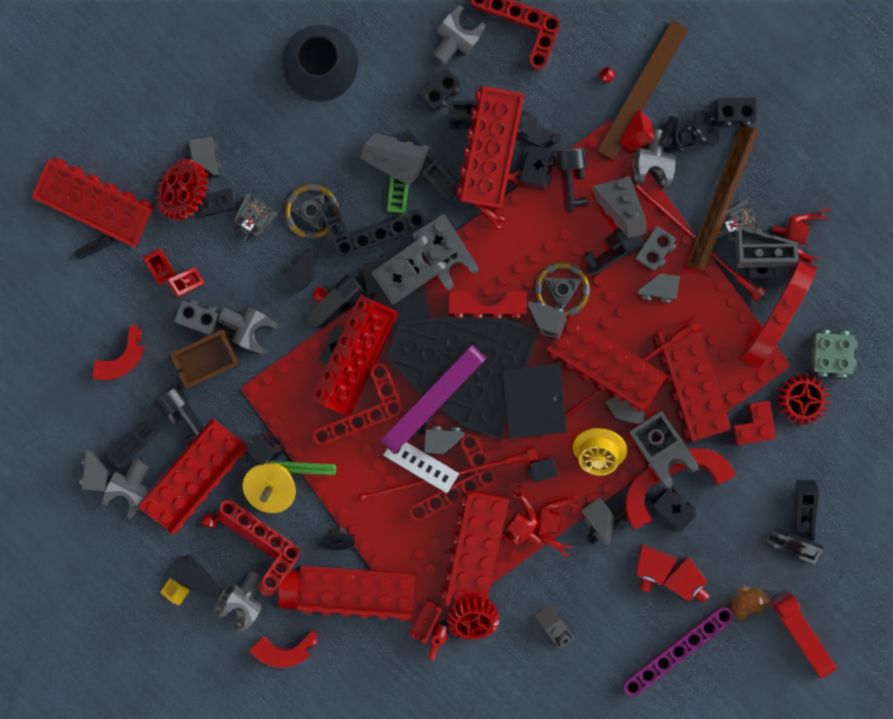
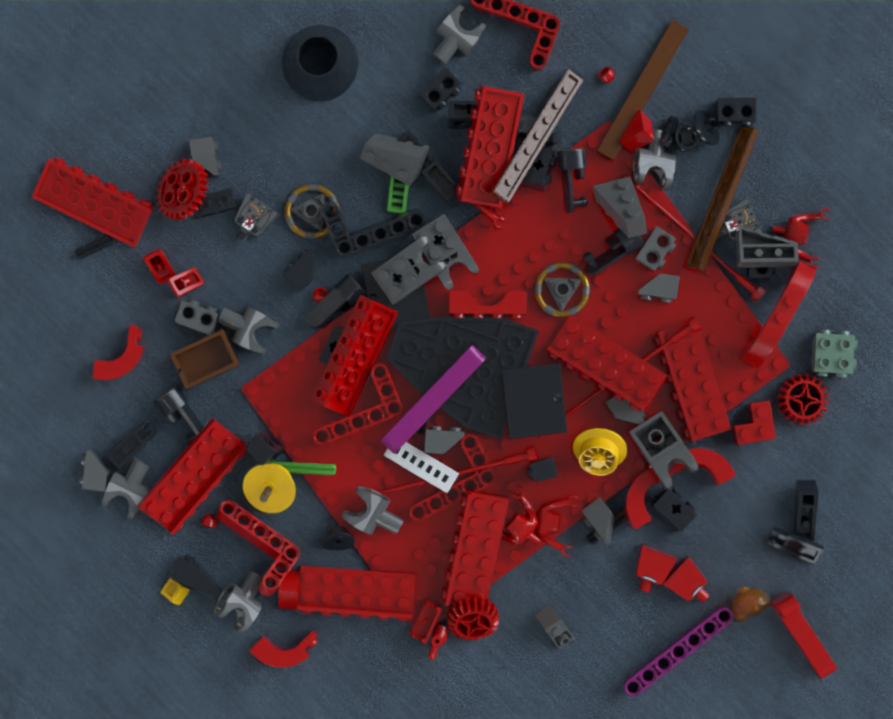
dark grey slope [528,301,567,340] -> none
none -> dark grey connector [342,486,404,535]
none -> tile [491,69,583,204]

